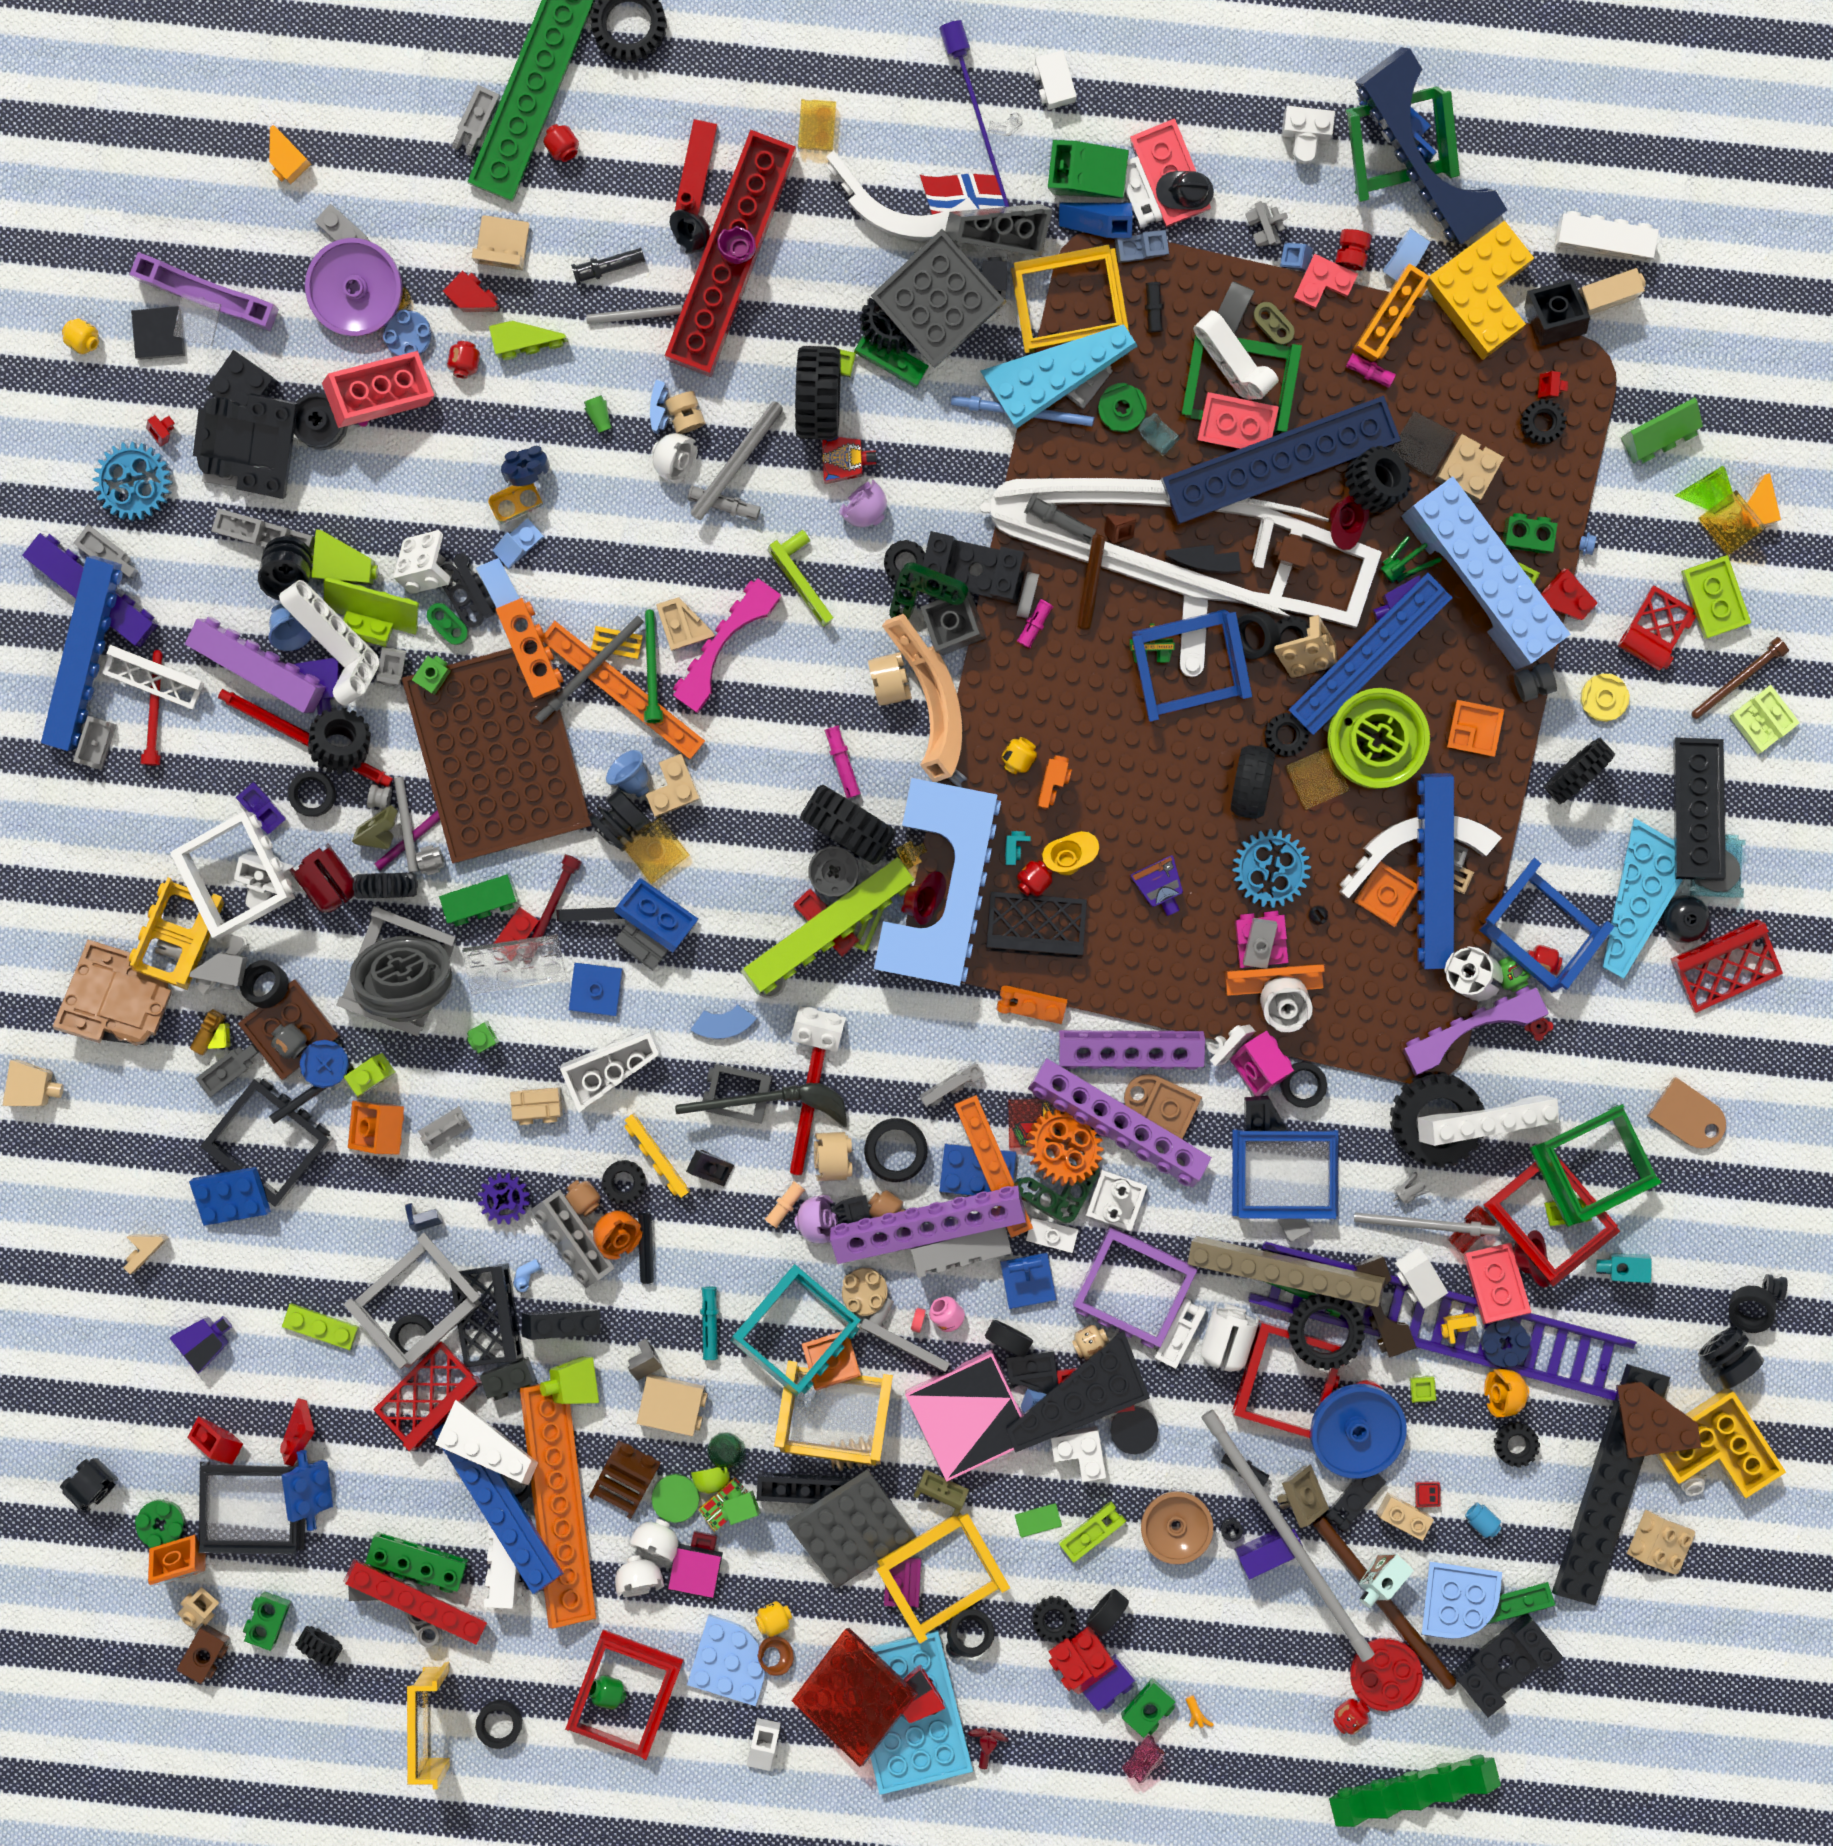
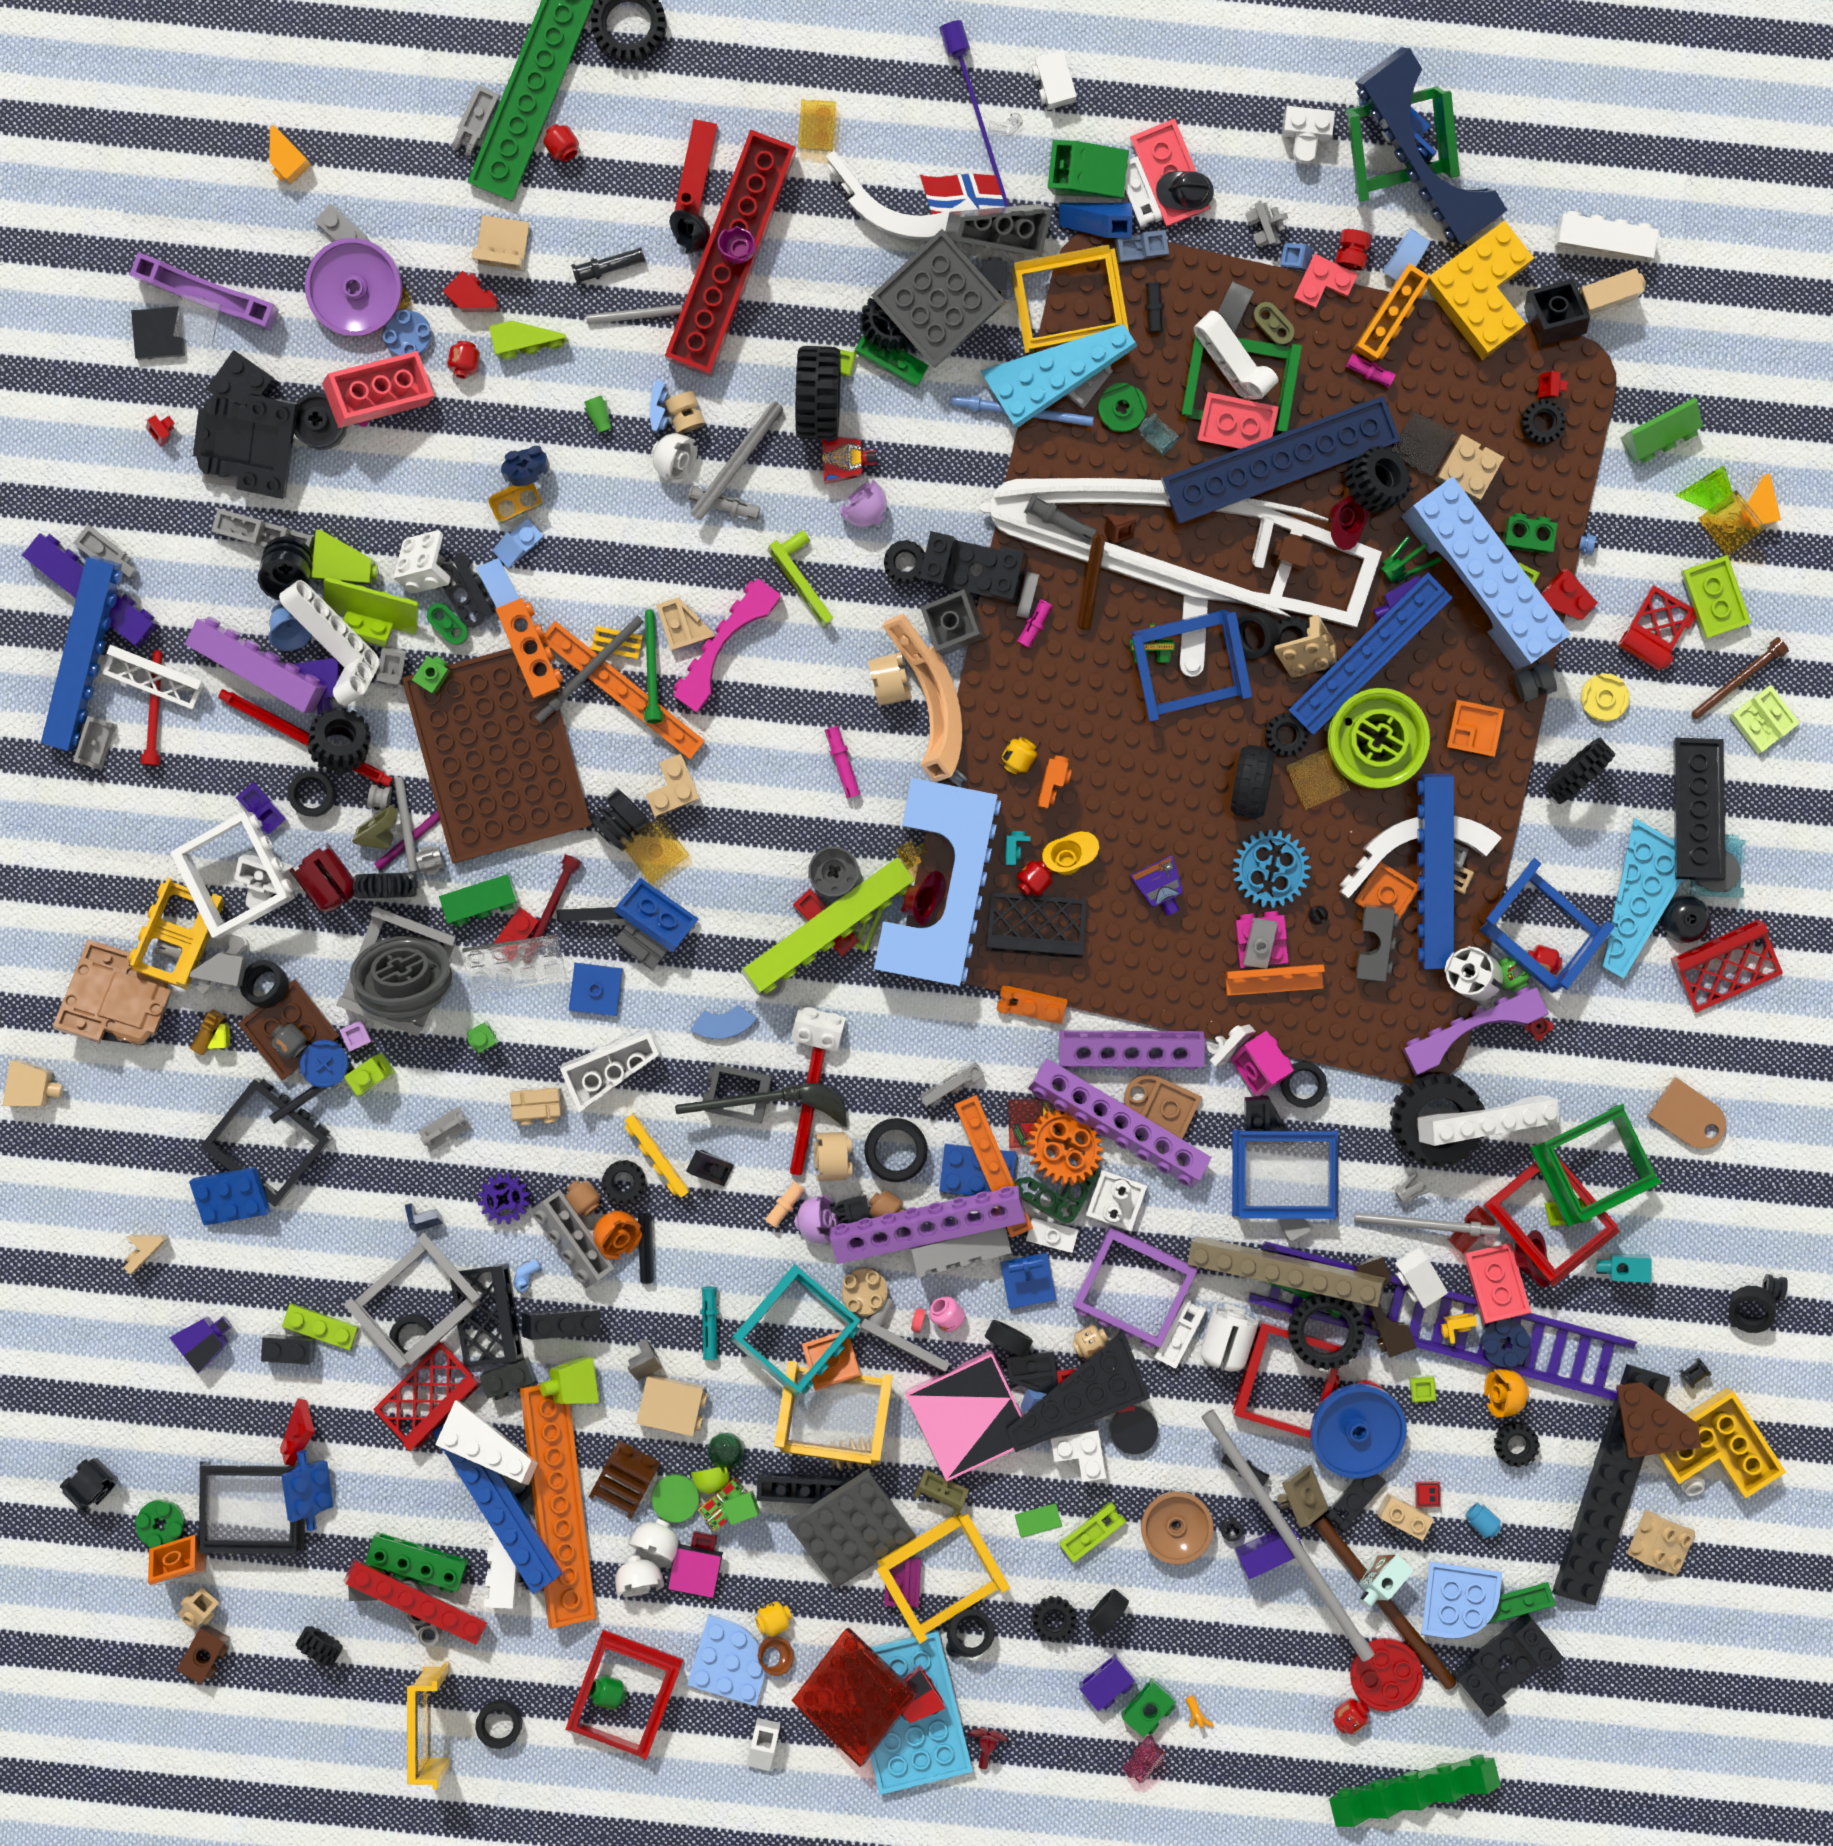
yellow head [62,318,99,354] -> none
dark azure gear [92,442,173,521] -> none
red slope [187,1416,243,1465] -> none
dark grey hinge [195,1044,259,1097] -> none
green brick [243,1591,292,1651] -> none
orange slope [348,1101,404,1154] -> none
medium blue hat [606,750,649,797] -> none
black tyre [801,784,896,865] -> none
dark green beam [889,562,969,620] -> none
red plate [1048,1626,1117,1695] -> none
black slope [1164,545,1241,574] -> none
white brick [1260,976,1312,1032] -> none
black wheel [1698,1326,1764,1389] -> none
none -> black brick [261,1334,316,1365]
none -> lavender plate [339,1020,372,1052]
none -> dark grey arch [1356,904,1399,982]
none -> black bush [1679,1357,1712,1389]

